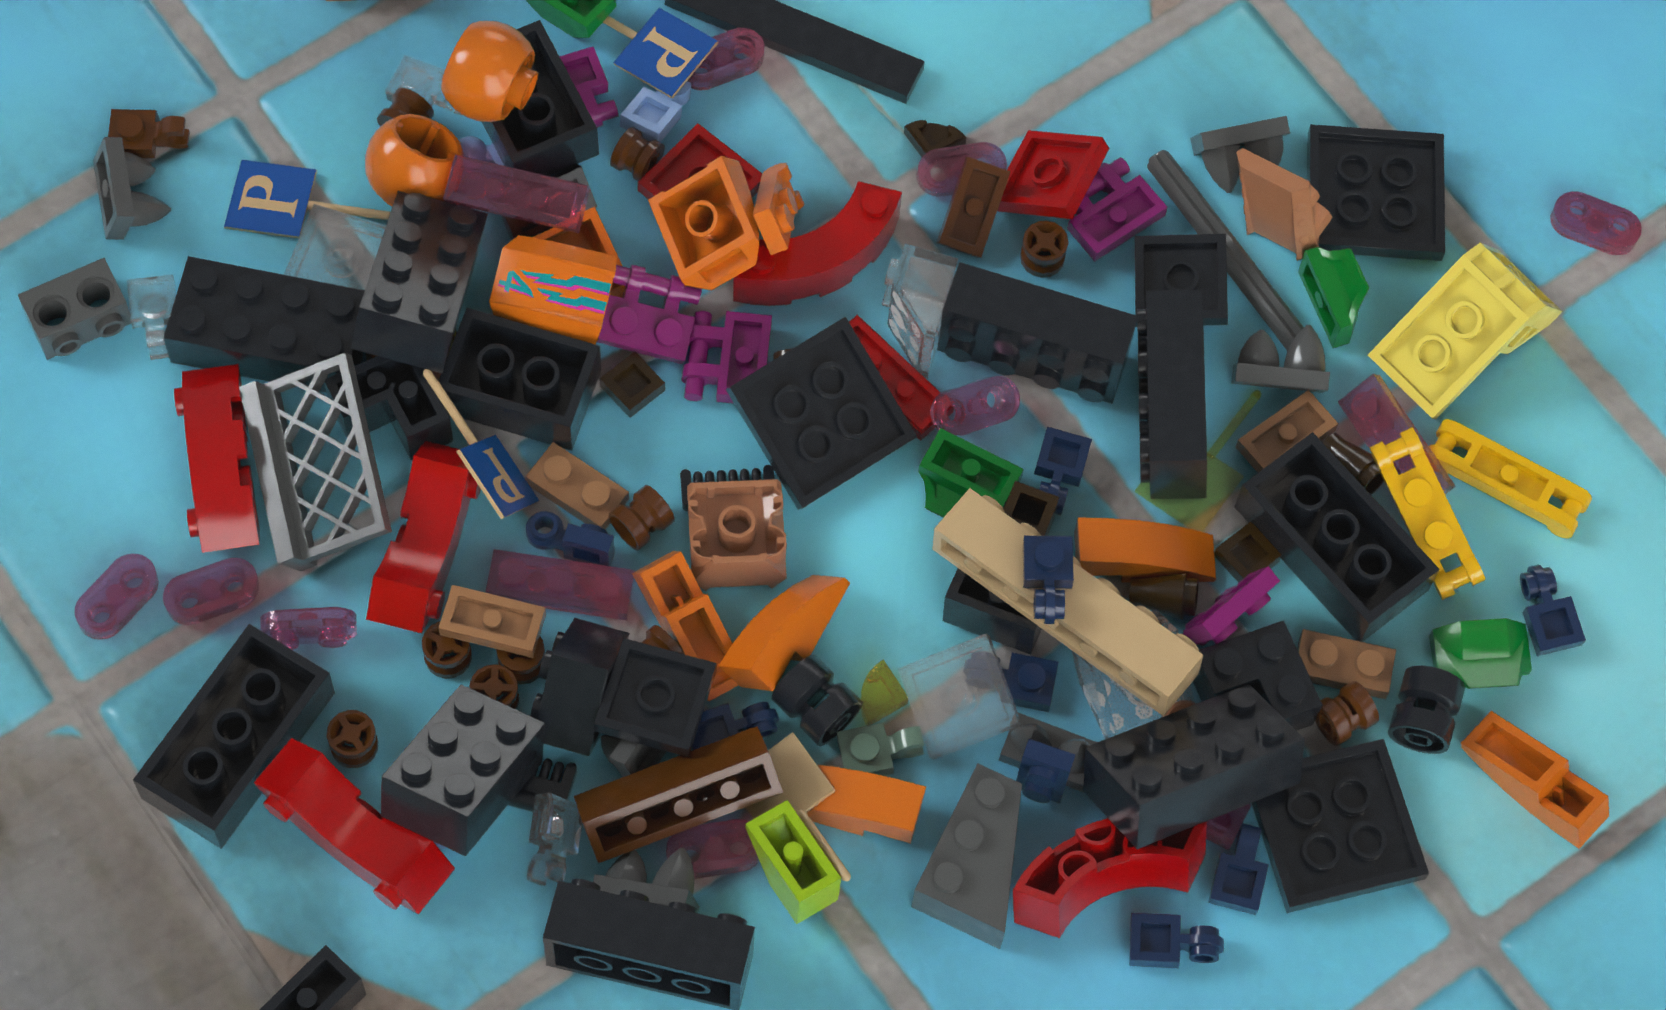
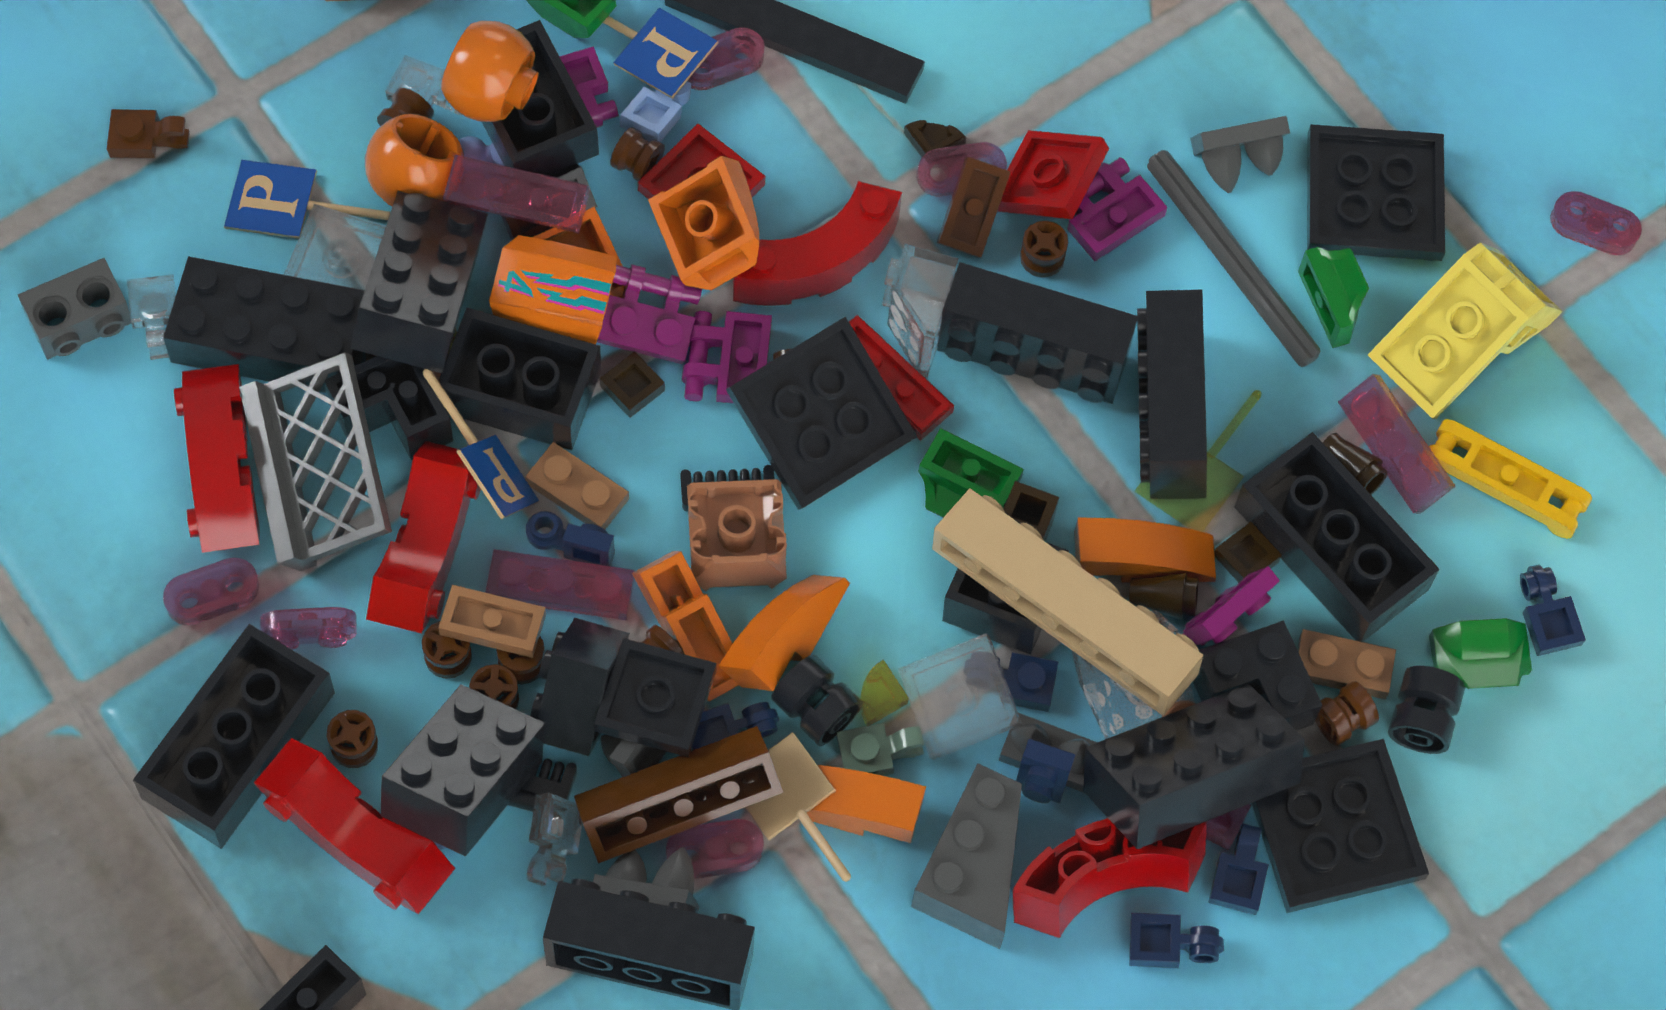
clear pink plate [74,554,159,640] -> none
dark grey tile [93,137,171,240] -> none
reddish brown wheel [609,485,675,551] -> none
lime slope [745,800,841,924] -> none
orange plate [753,163,805,255] -> none
clear pink plate [930,376,1020,436] -> none
dark blue plate [1023,535,1074,624] -> none
dark blue plate [1034,426,1092,516] -> none
black plate [1135,233,1228,327] -> none
dark grey tile [1231,325,1330,393] -> none
nougat slope [1236,148,1333,261] -> none
medium nougat plate [1236,390,1339,473] -> none
yellow plate [1369,427,1486,600] -> none
orange slope [1461,711,1609,849] -> none

